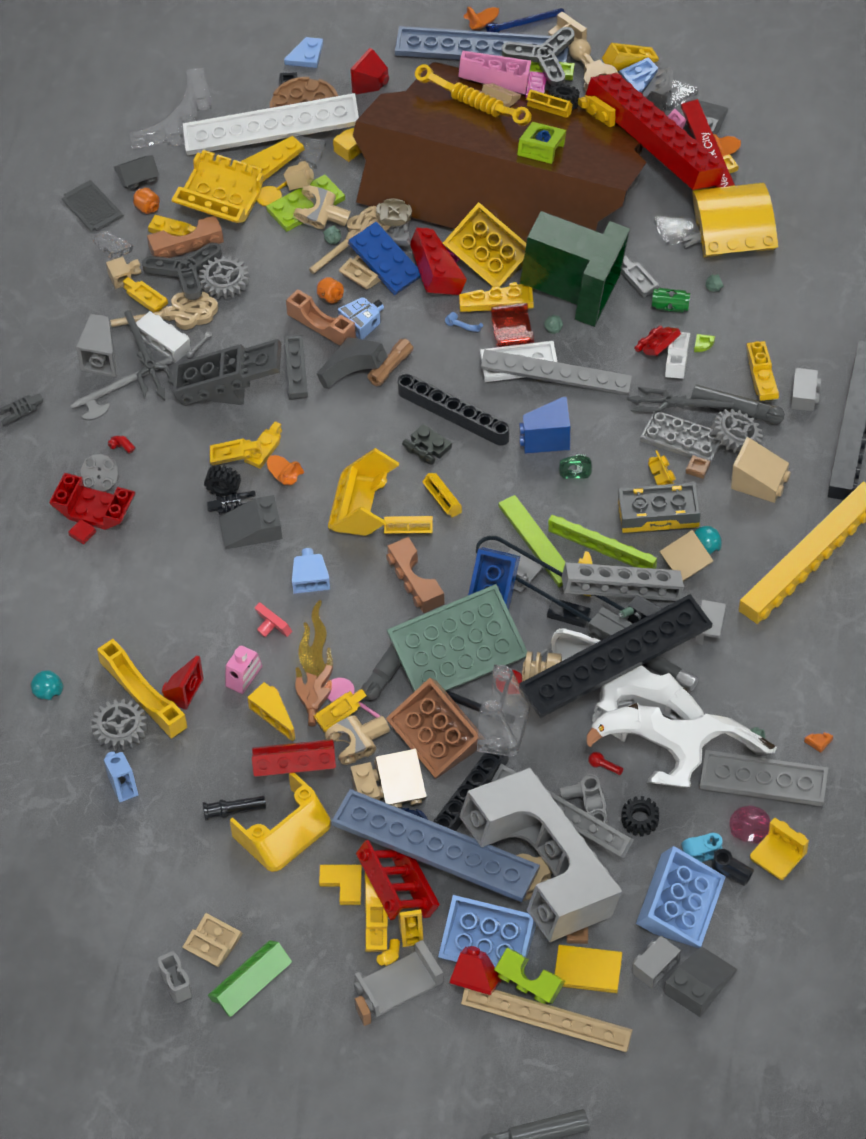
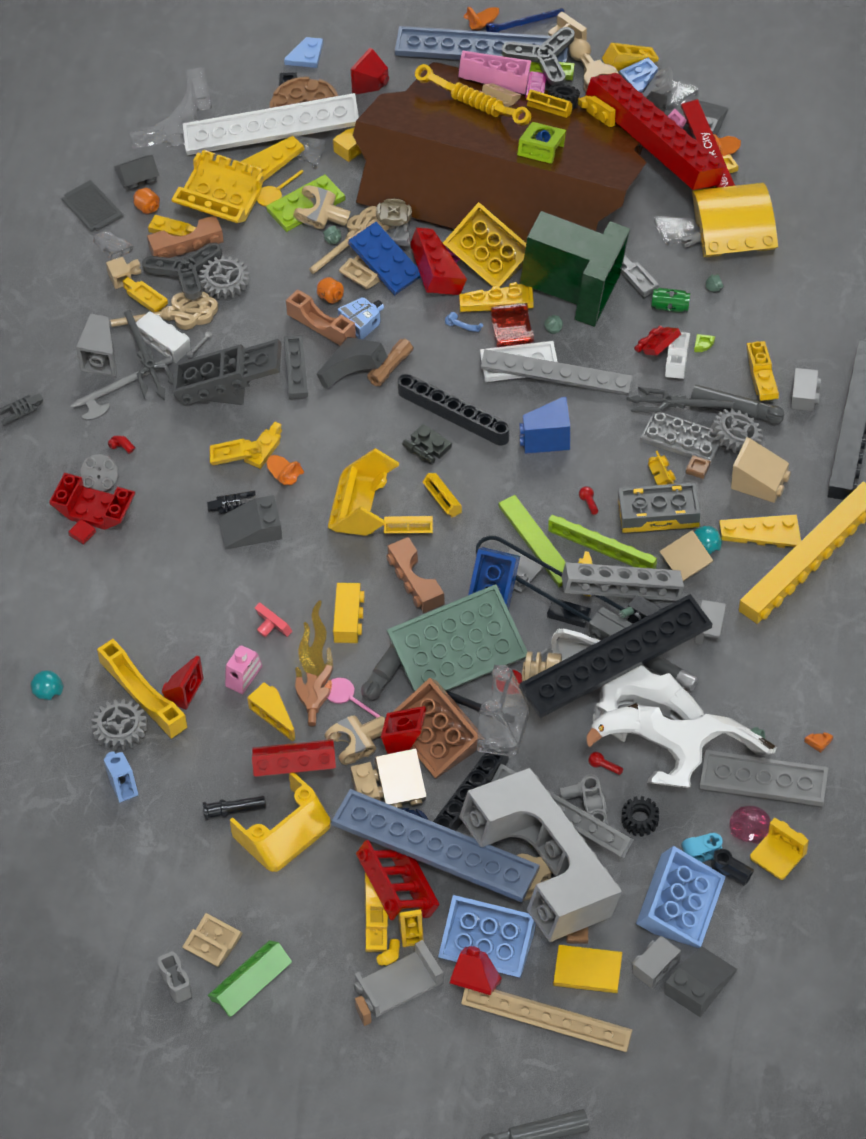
black tyre [204,465,241,497] -> none
tan brick [284,161,314,190] -> none
light blue torso [292,548,330,594] -> none
yellow hinge [313,689,367,732] -> none
yellow tile [319,865,362,905] -> none
lime arch [494,948,565,1004] -> none
clear green piece [559,454,592,479] -> none
none -> yellow brick [333,583,365,643]
none -> red slope [381,706,426,754]
none -> red bar [579,486,598,514]
none -> yellow wing [719,514,801,548]

